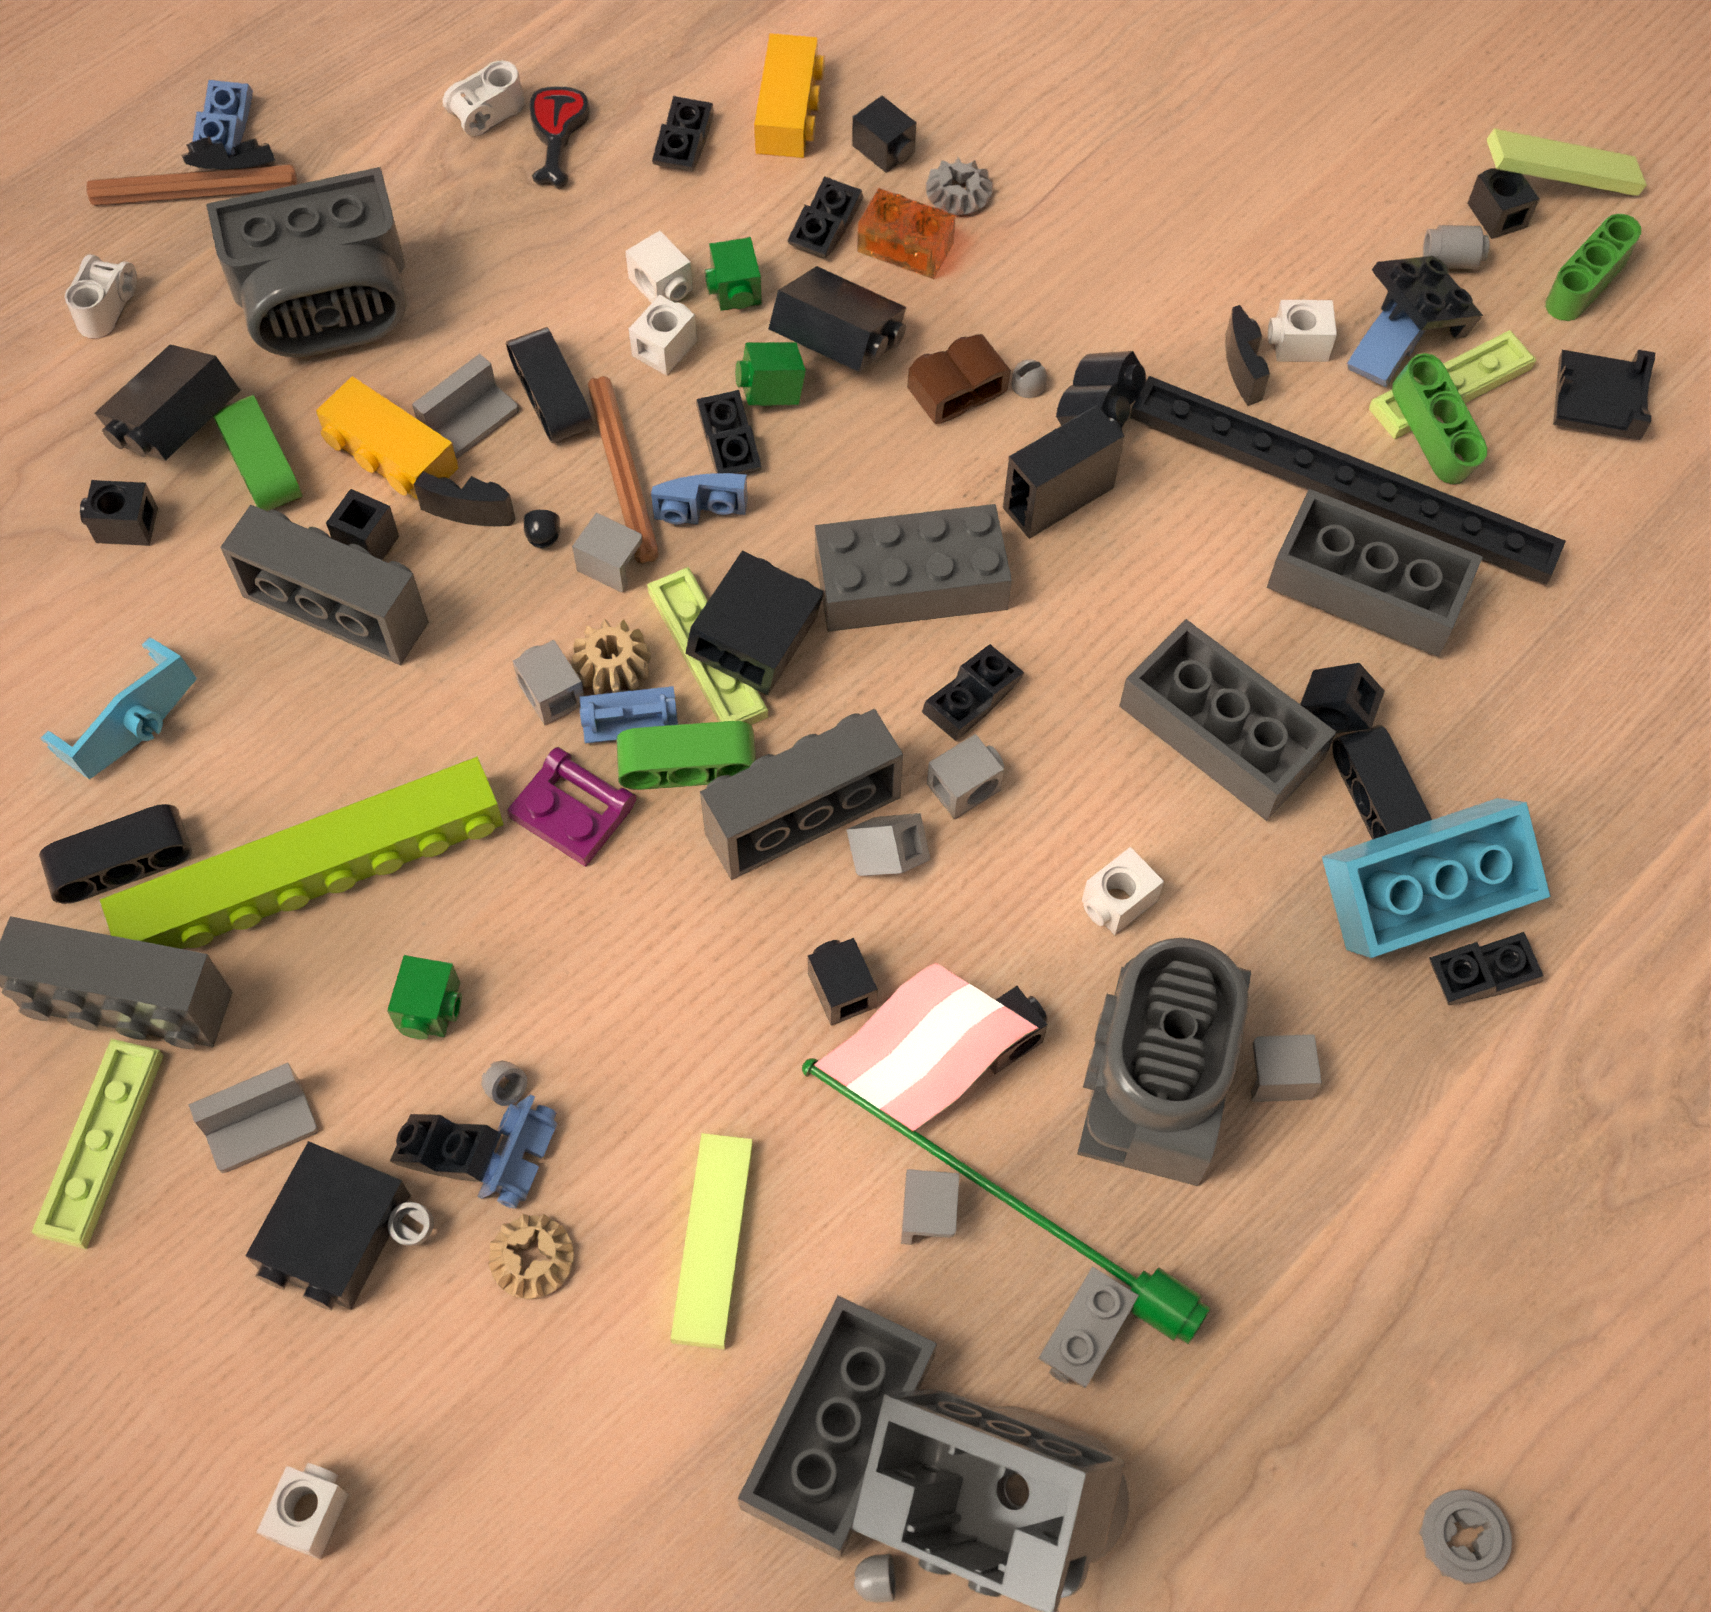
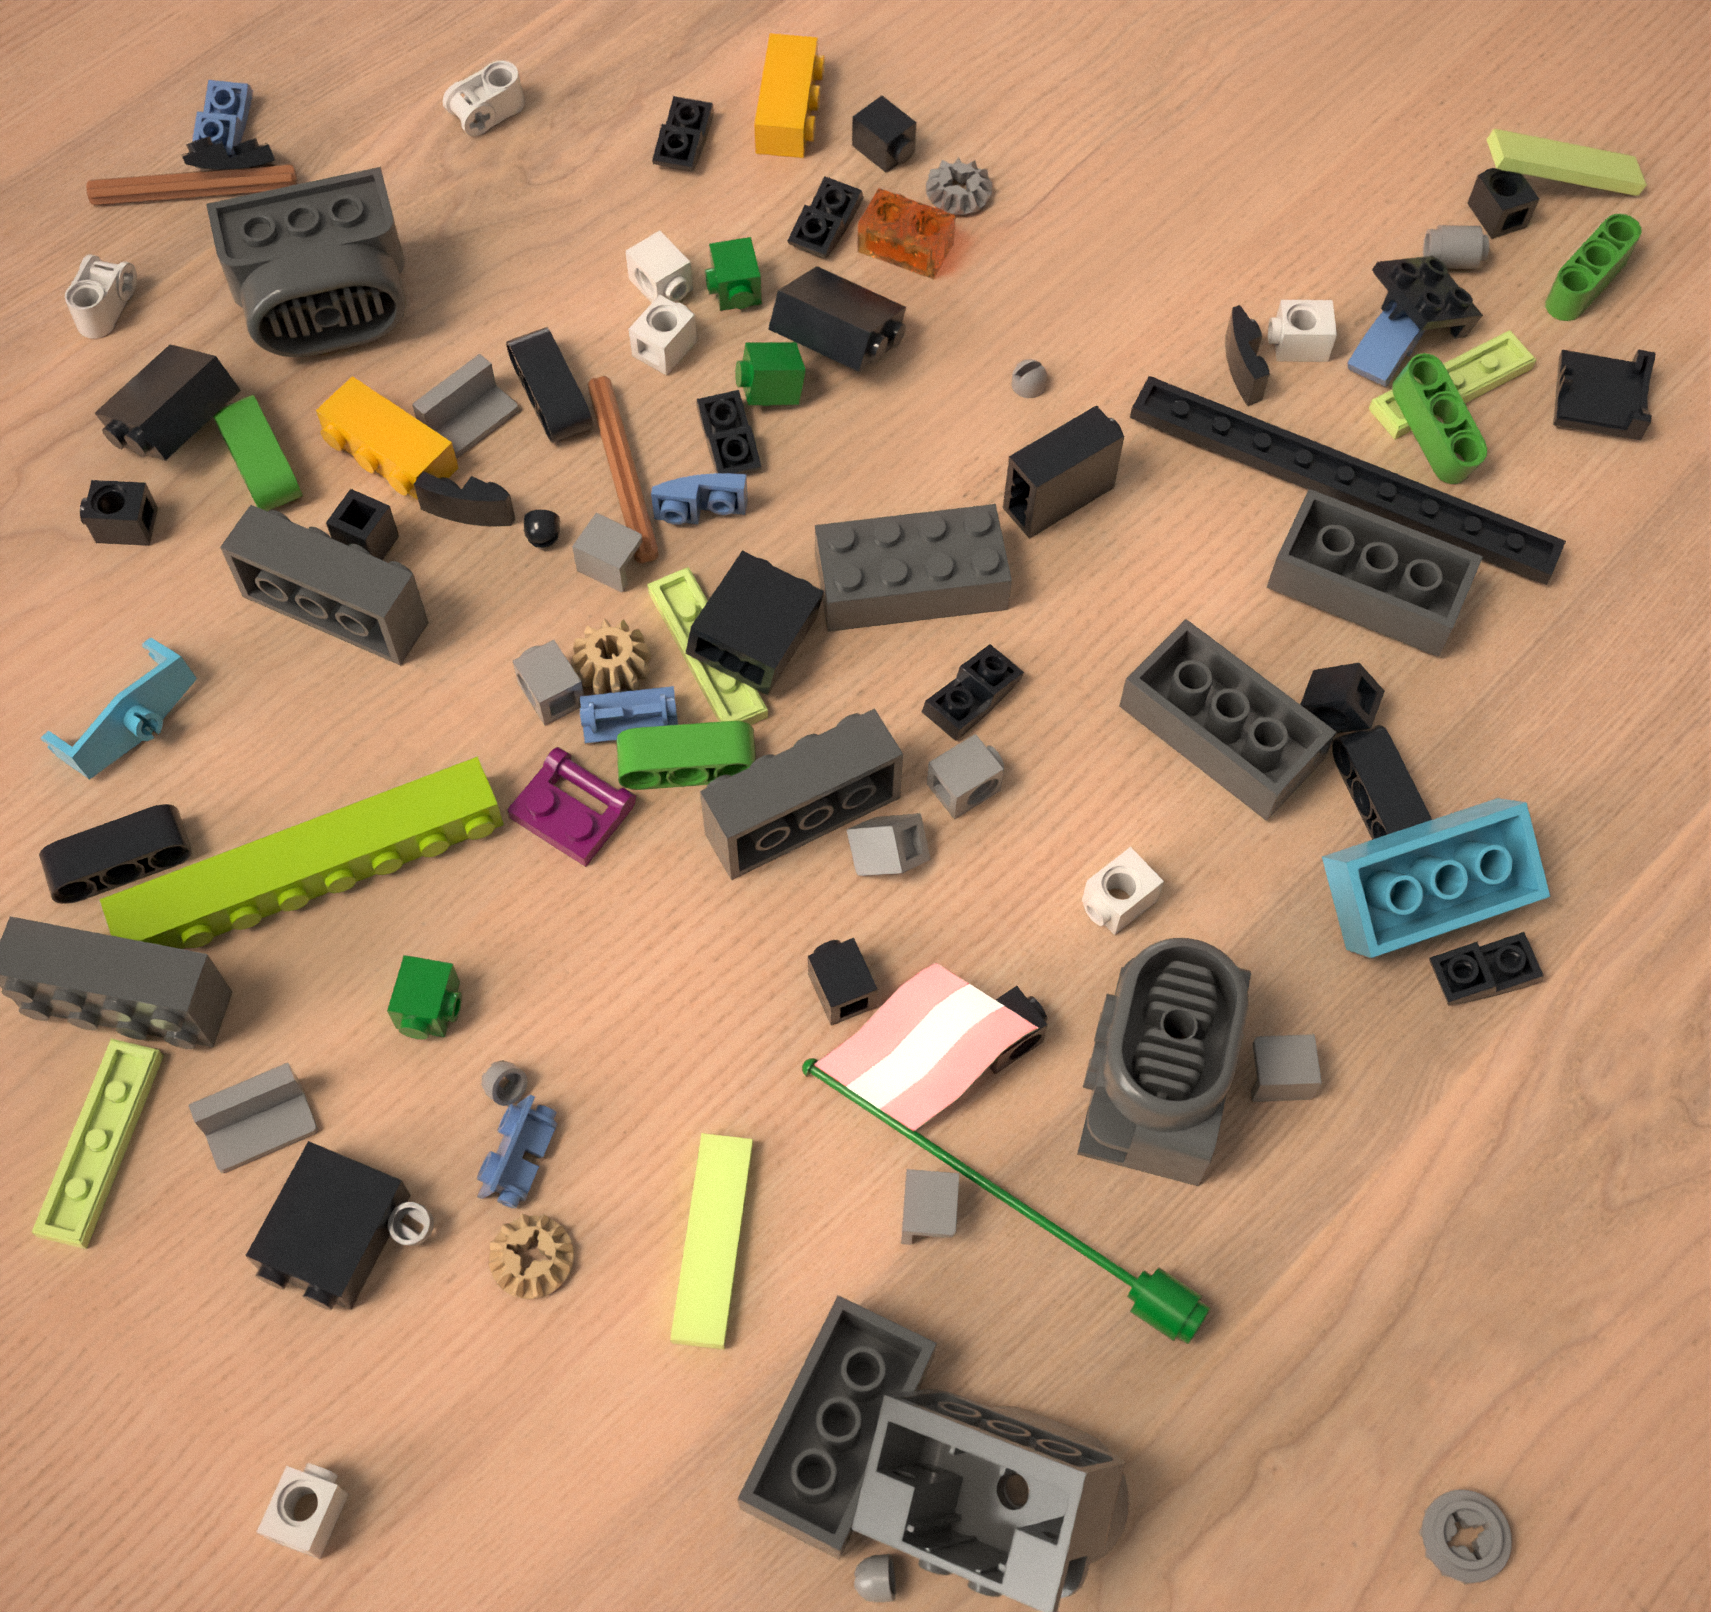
black slope [390,1114,501,1182] -> none
black piece [530,87,590,188] -> none
reddish brown brick [907,334,1011,424] -> none
light grey hinge [1038,1266,1139,1388] -> none
black brick [1056,351,1146,429] -> none

